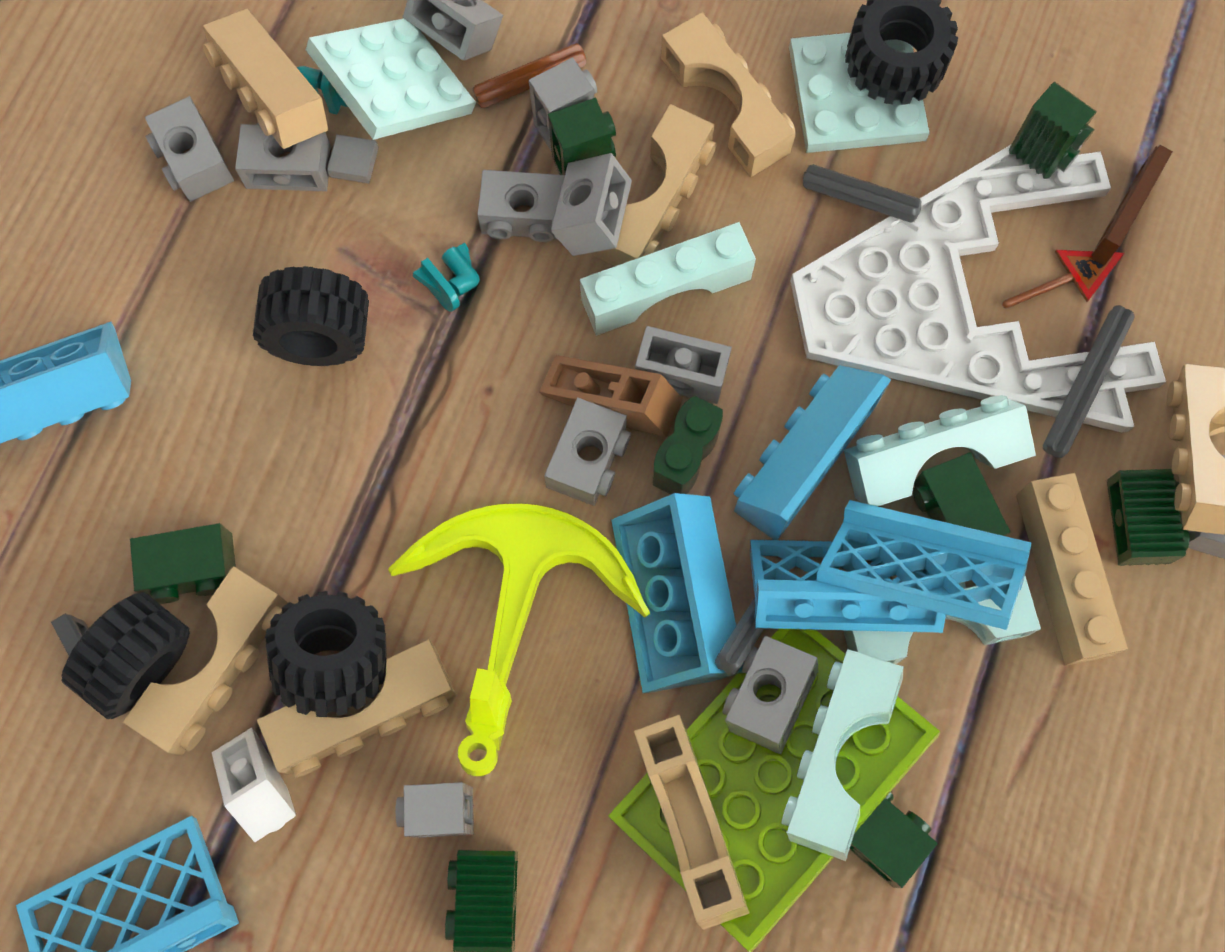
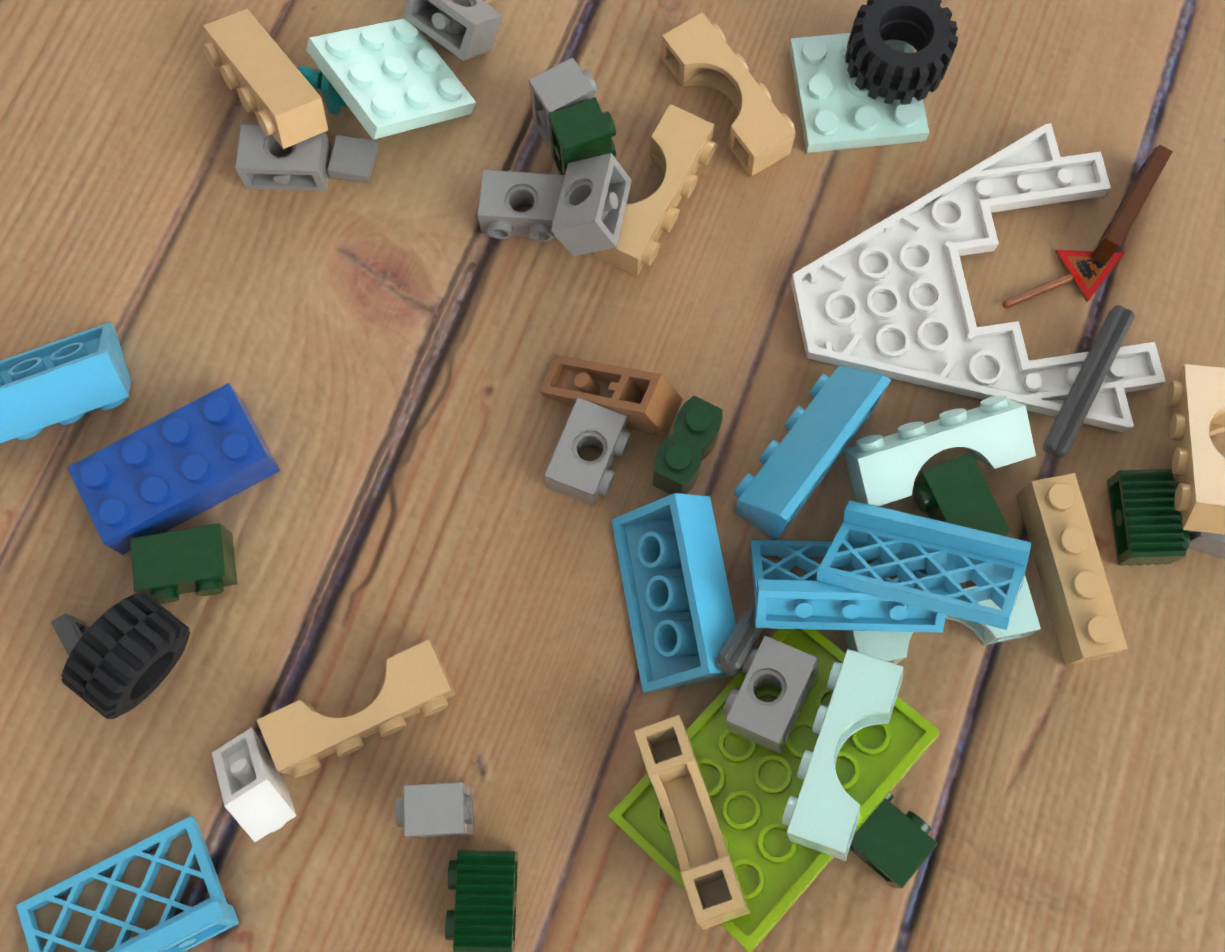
tan arch [122,566,288,756] -> none
light grey brick [145,96,234,202] -> none
black tyre [253,266,369,366] -> none
black tyre [265,591,387,717] -> none
neon yellow piece [388,503,650,776] -> none
teal piece [413,243,480,312] -> none
dark orange axle [473,43,586,108] -> none
light aqua arch [580,222,756,336] -> none
light grey brick [635,326,732,404] -> none
dark grey axle [803,164,922,223] -> none
dark green brick [1009,81,1097,179] -> none
none -> blue brick [67,383,280,555]

